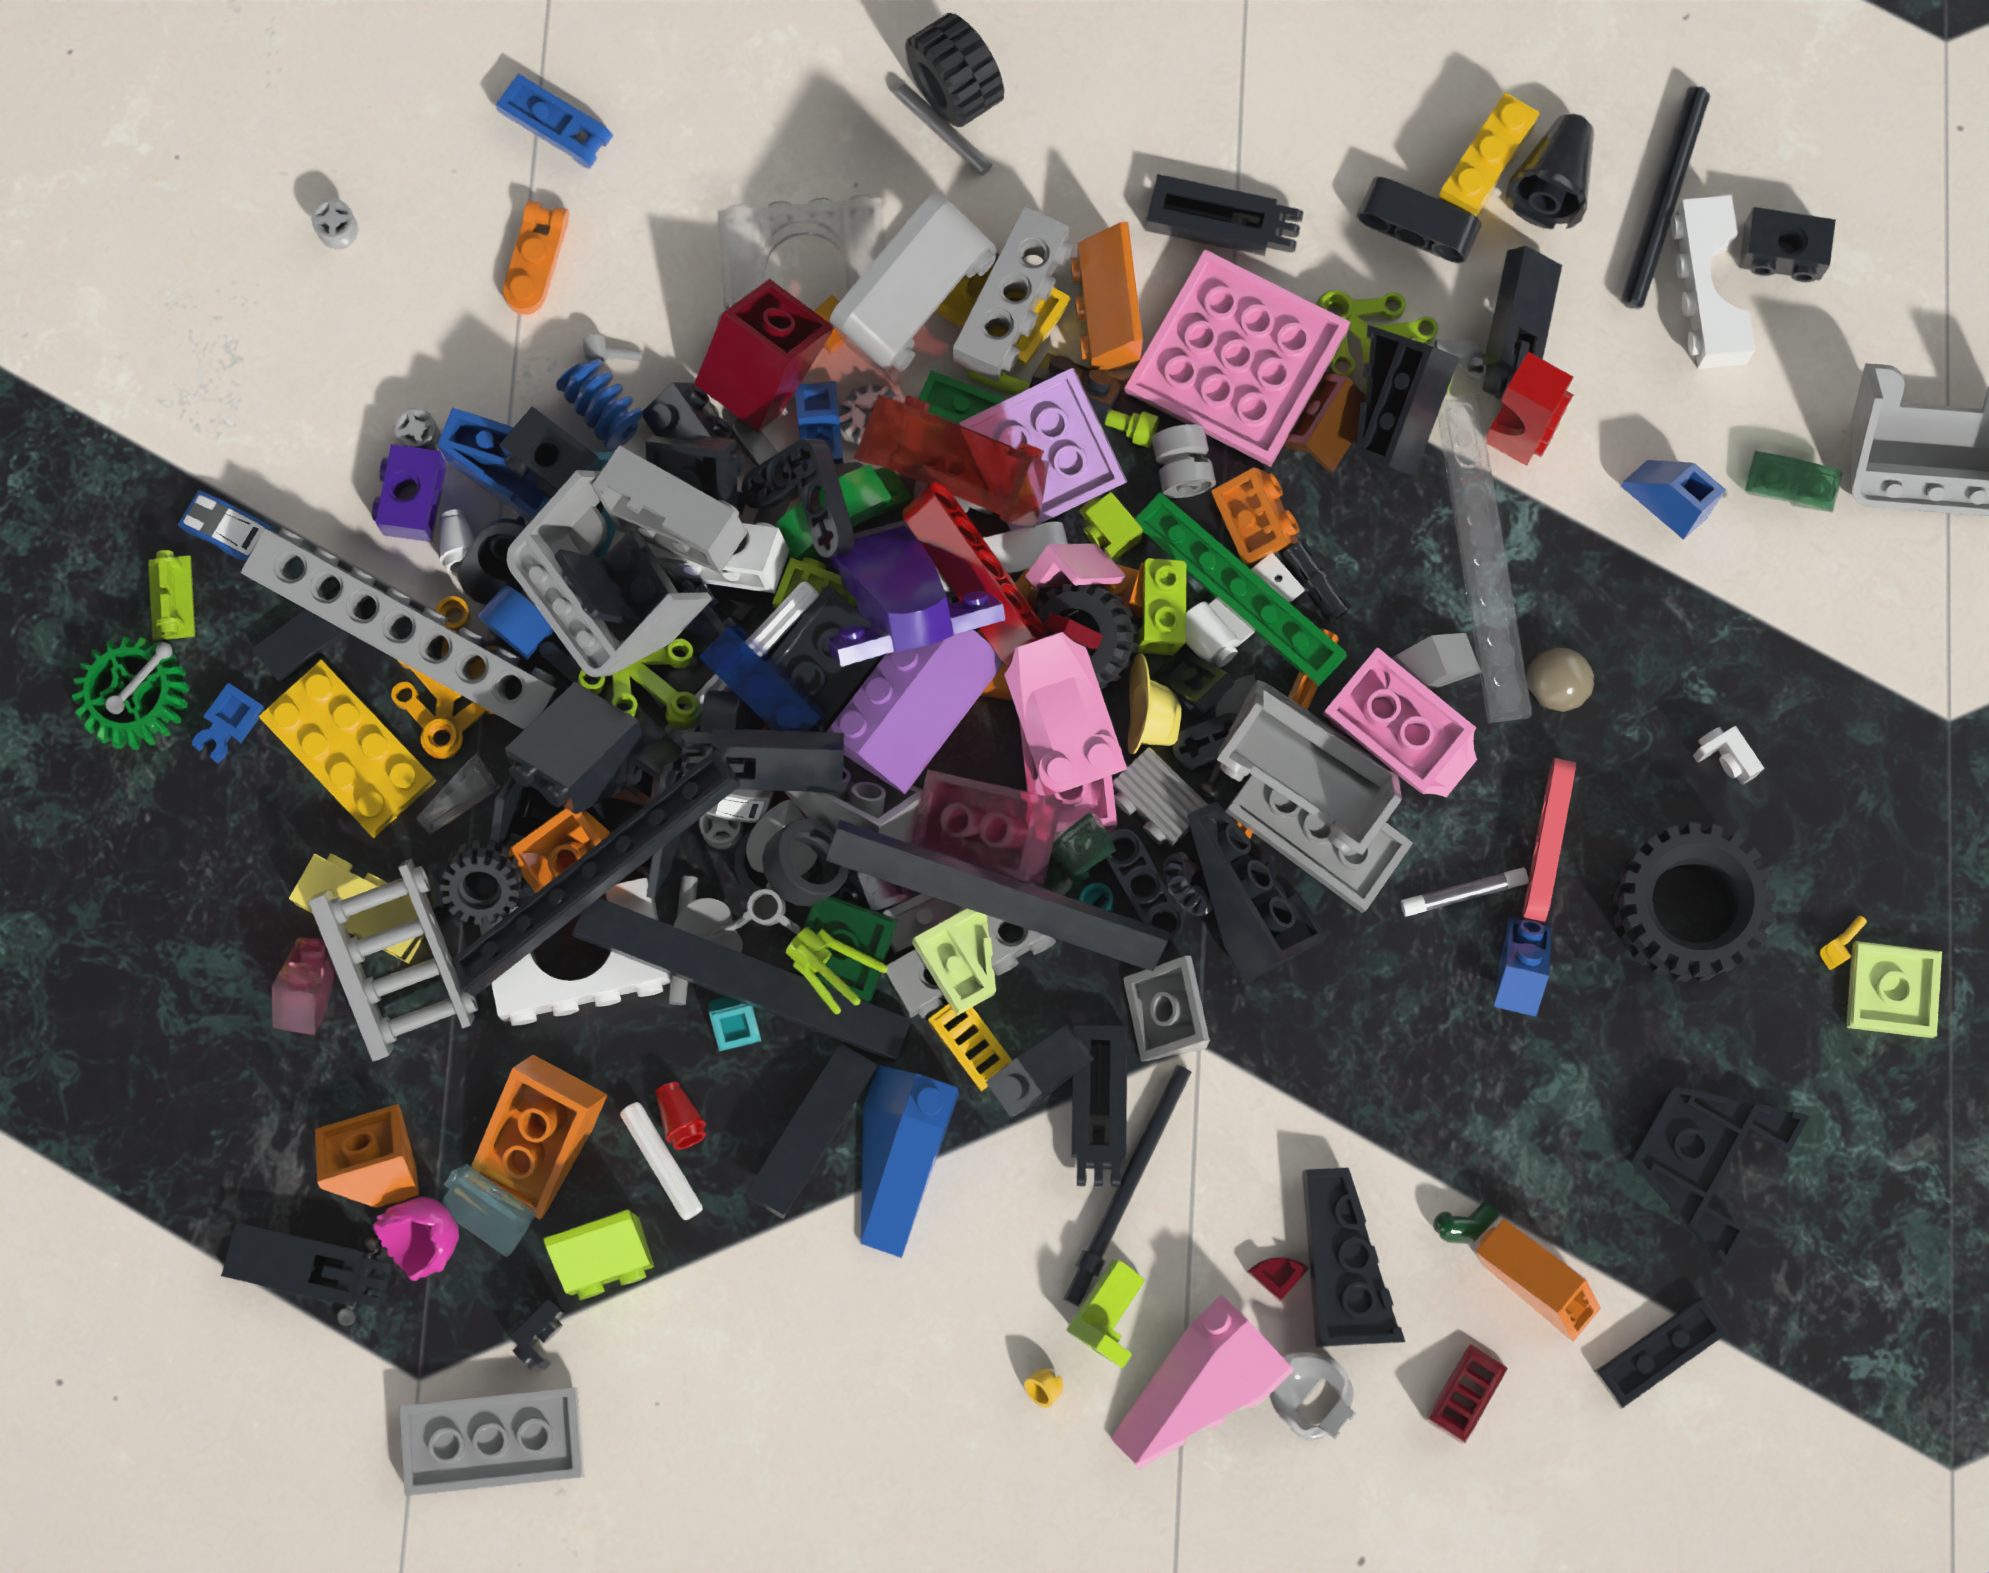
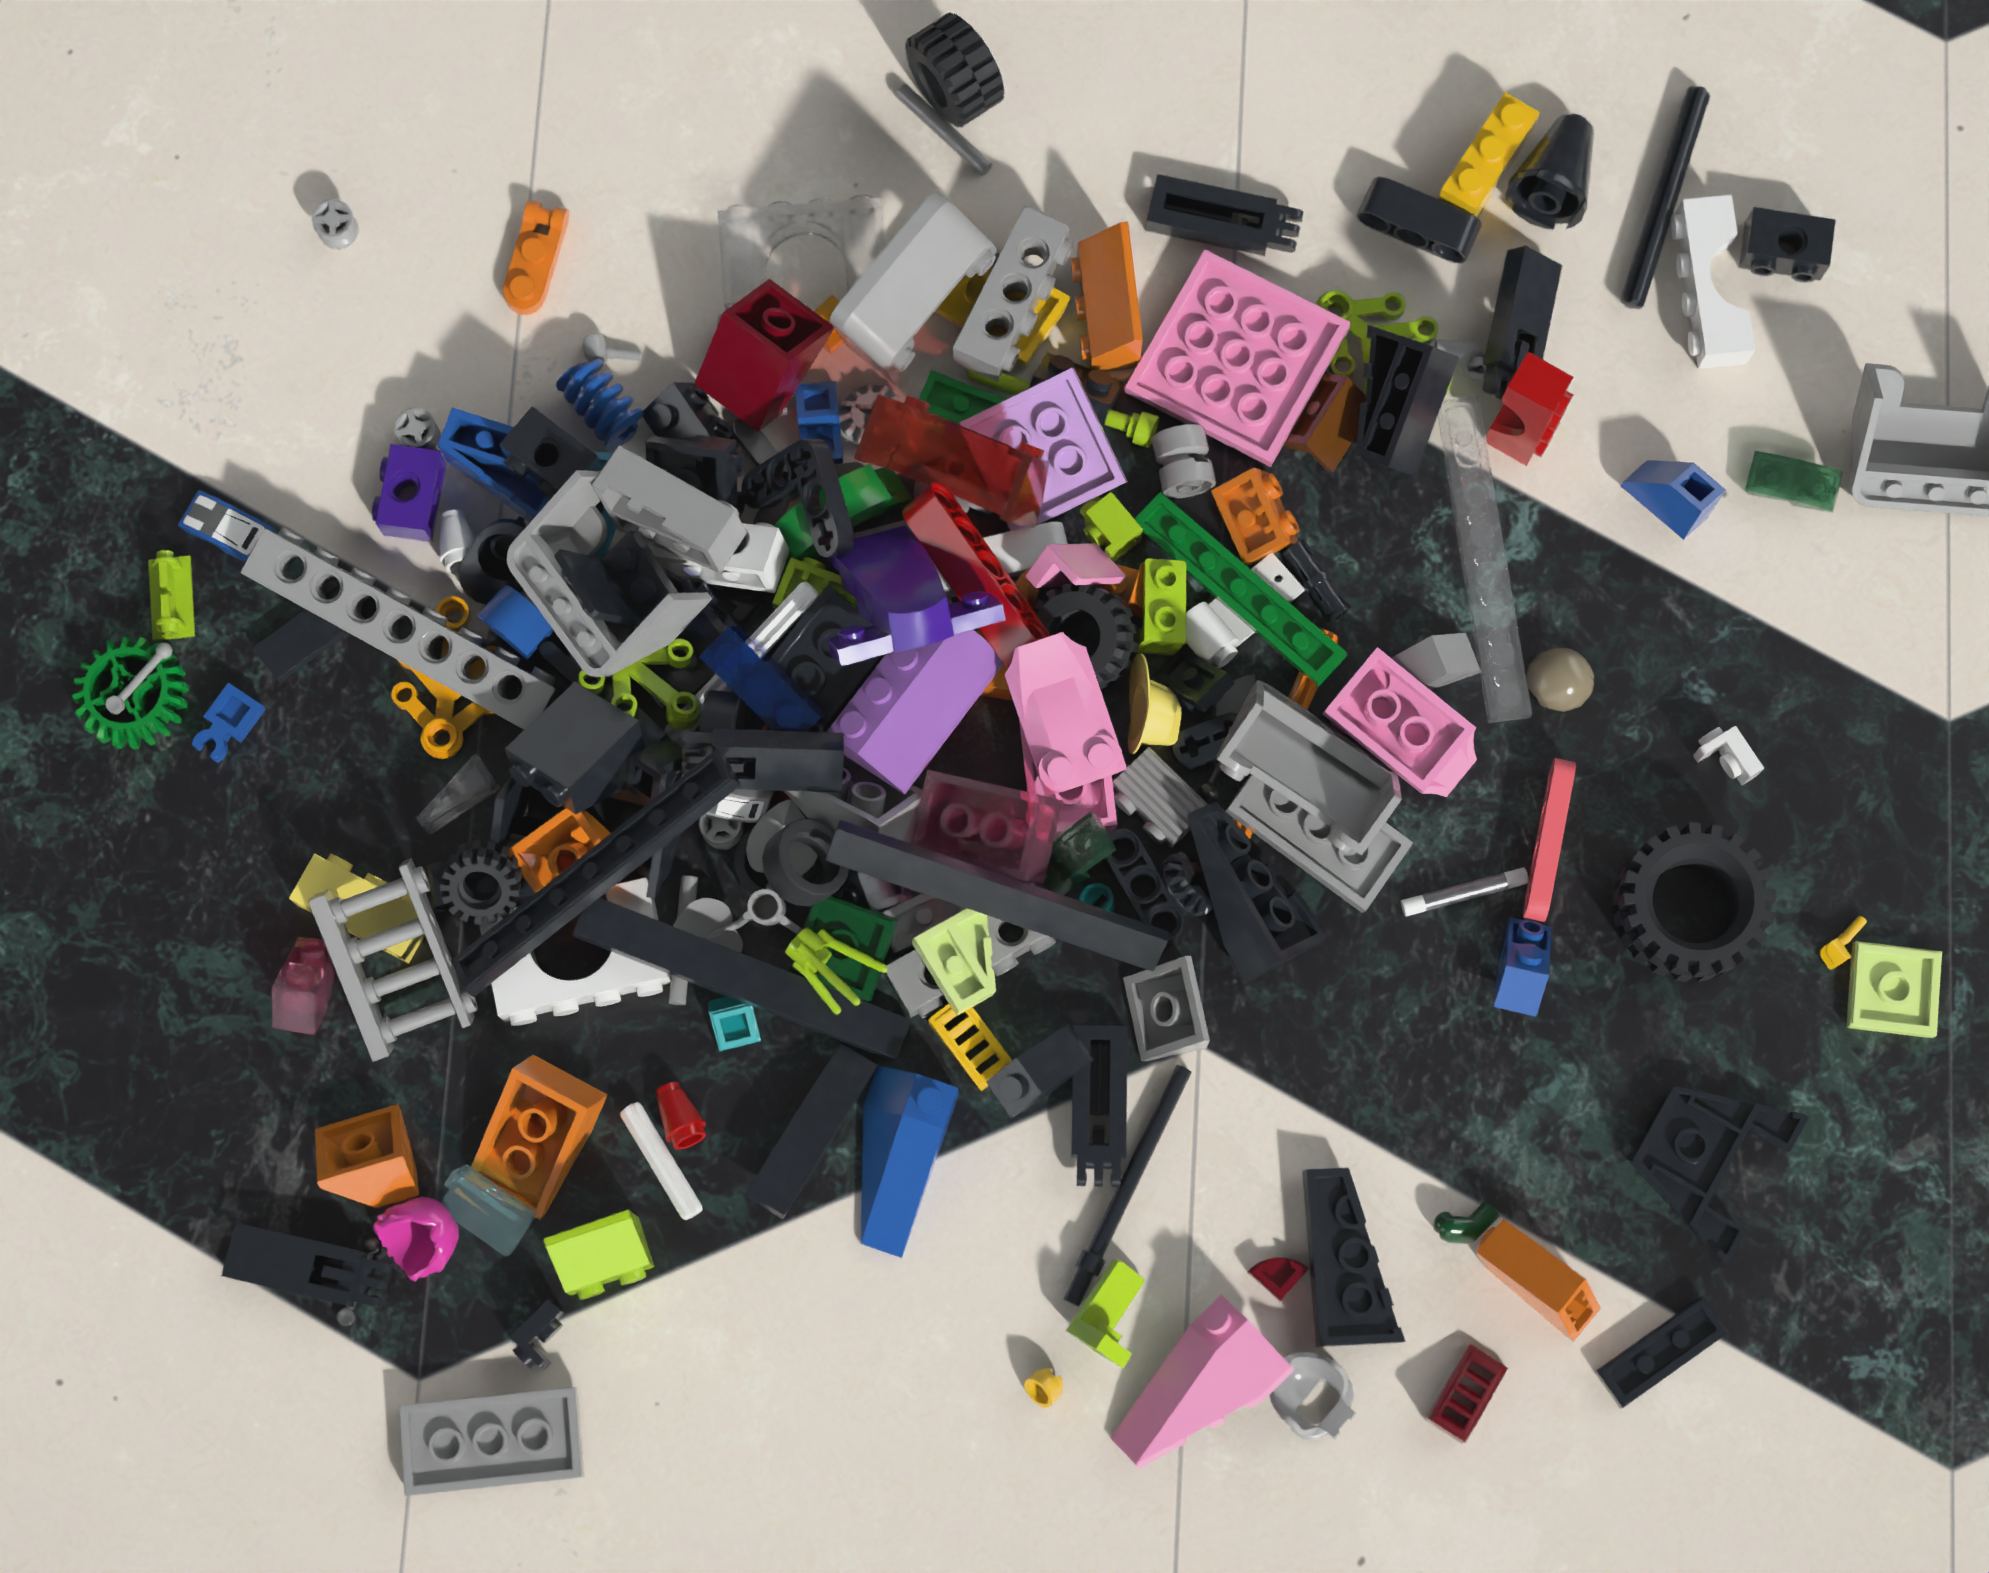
yellow plate [258,660,436,838] -> none
blue plate [495,73,613,169] -> none
dark red tile [1044,613,1103,649] -> none

